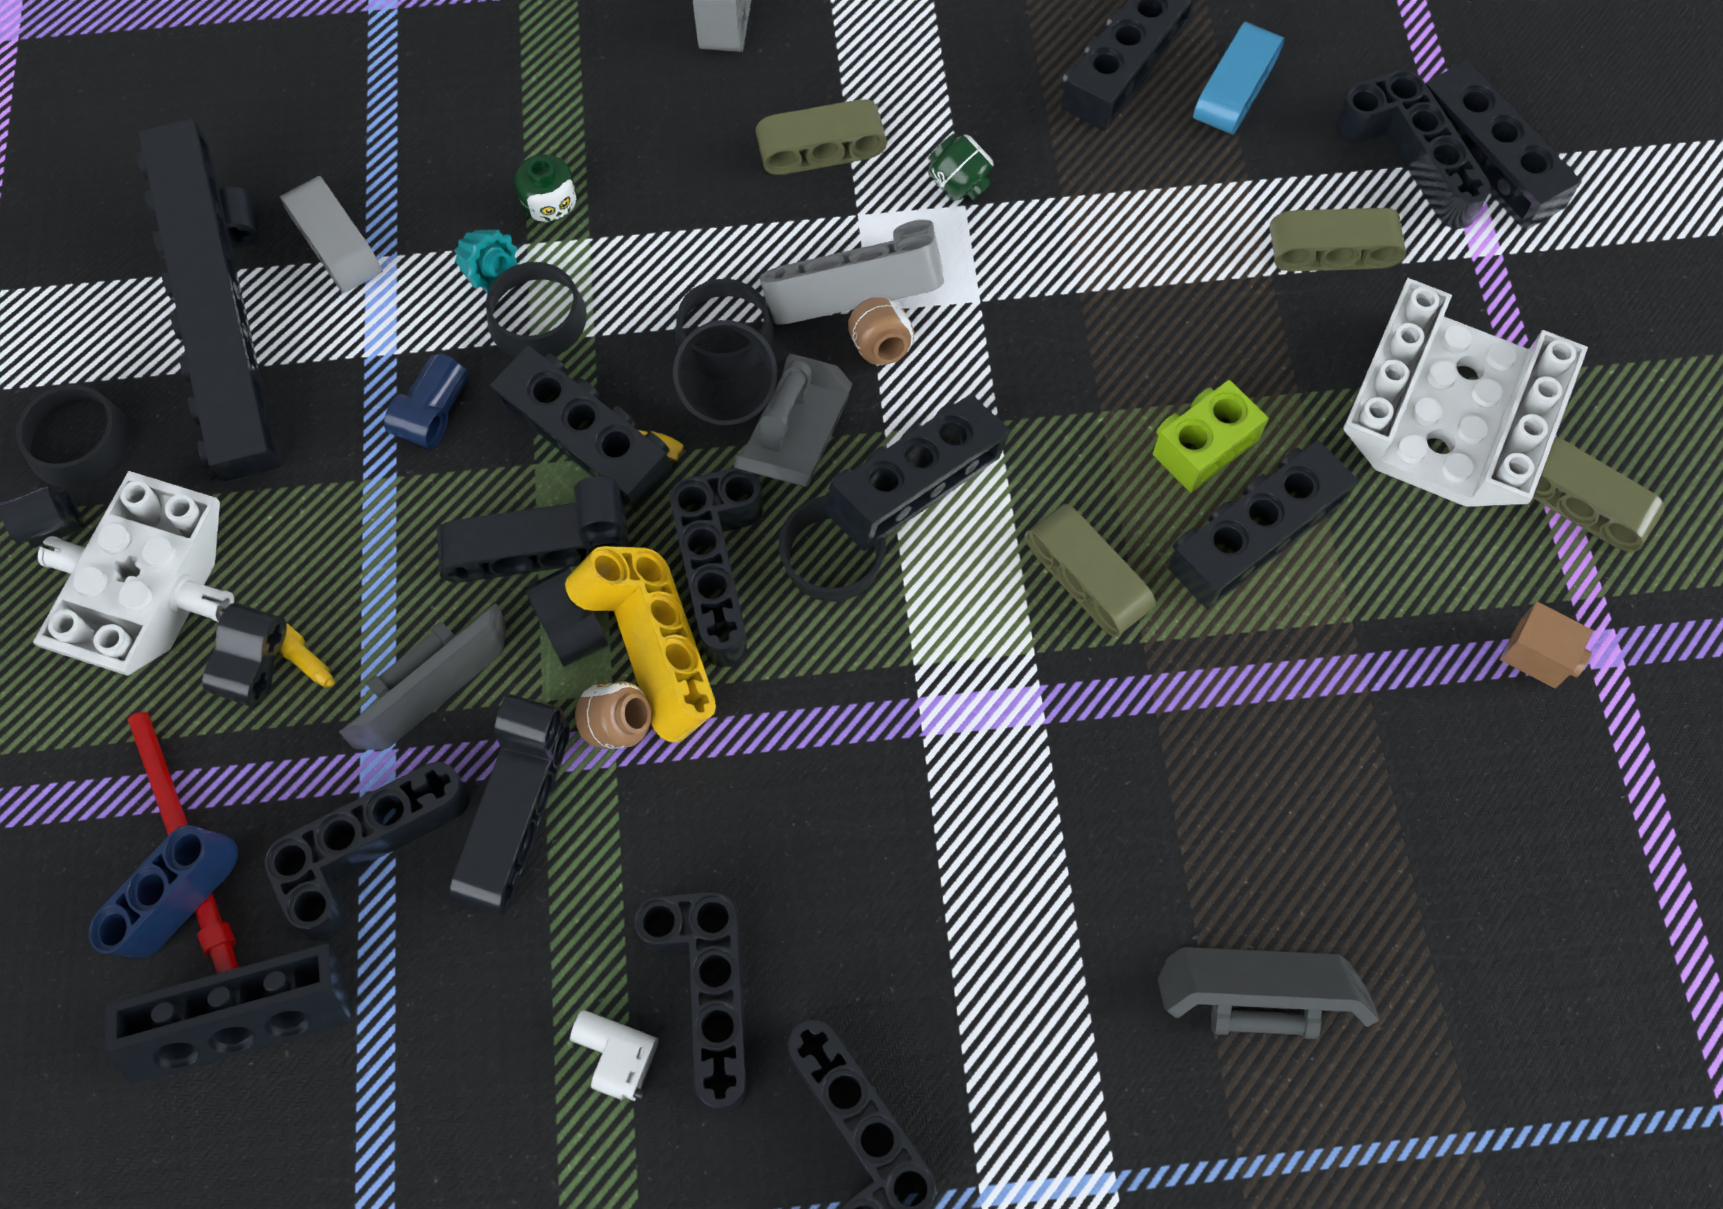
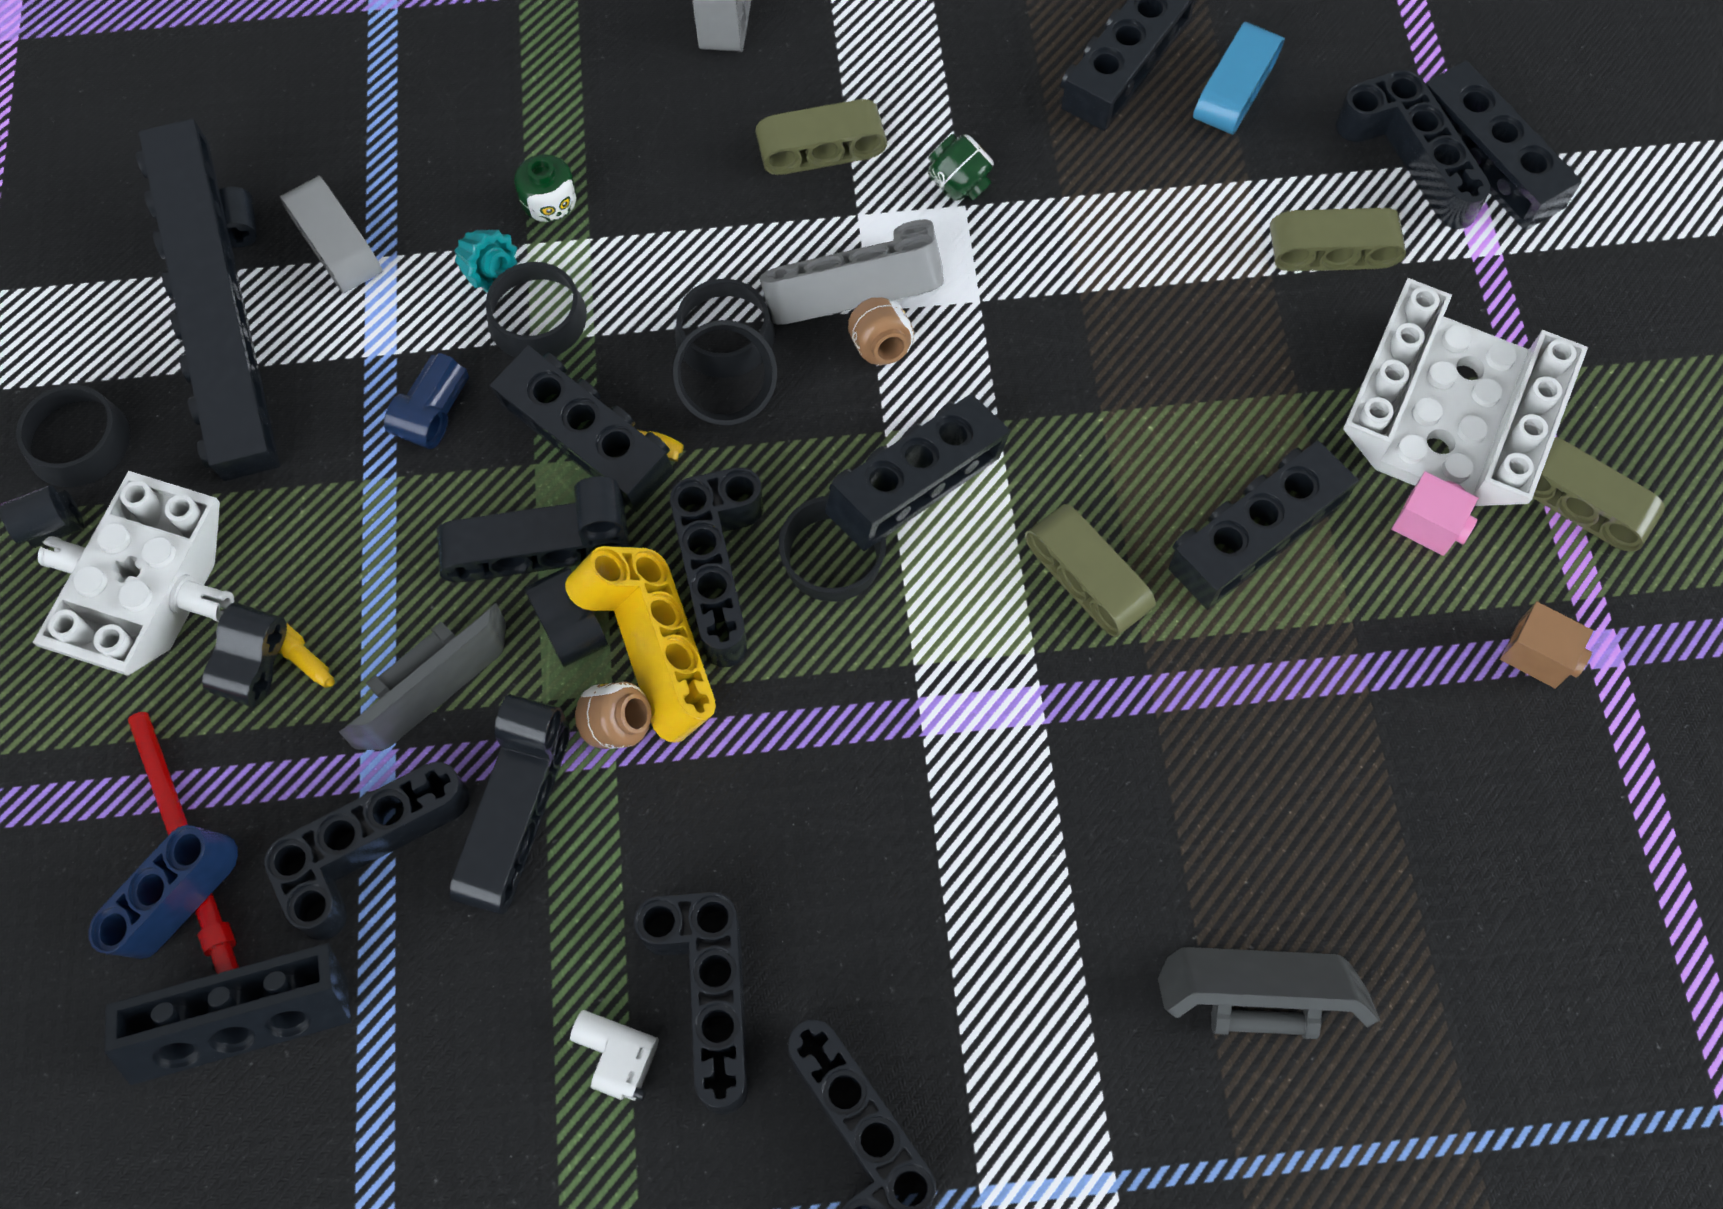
dark grey piece [734,354,852,487] -> none
lime brick [1152,380,1269,493] -> none
none -> bright pink brick [1391,471,1479,556]

